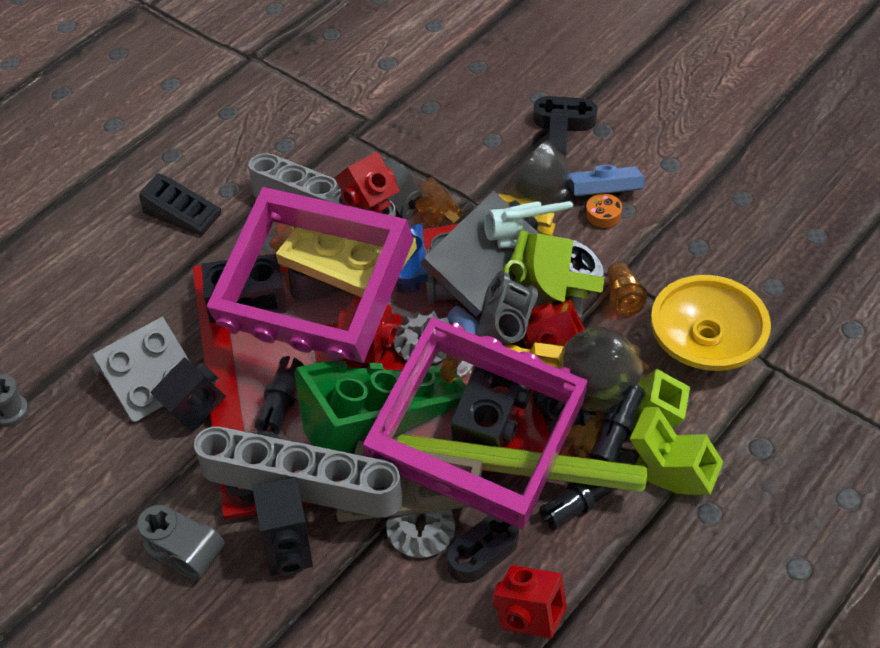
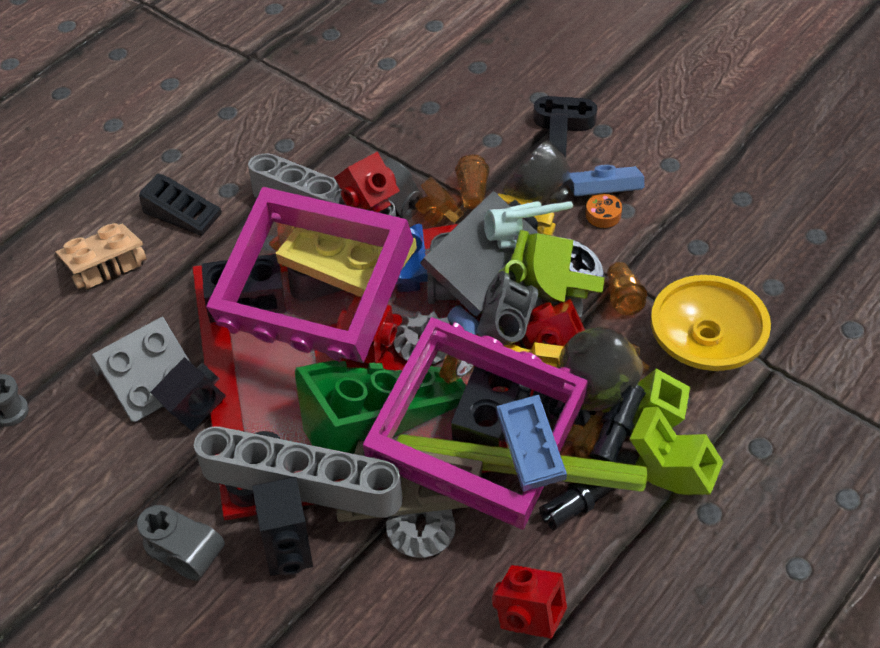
black pin [254,356,304,435] -> none
black beam [447,515,519,583] -> none
none -> light nougat hinge [55,223,147,290]
none -> clear orange cone [455,154,489,209]
none -> medium blue plate [497,395,567,492]

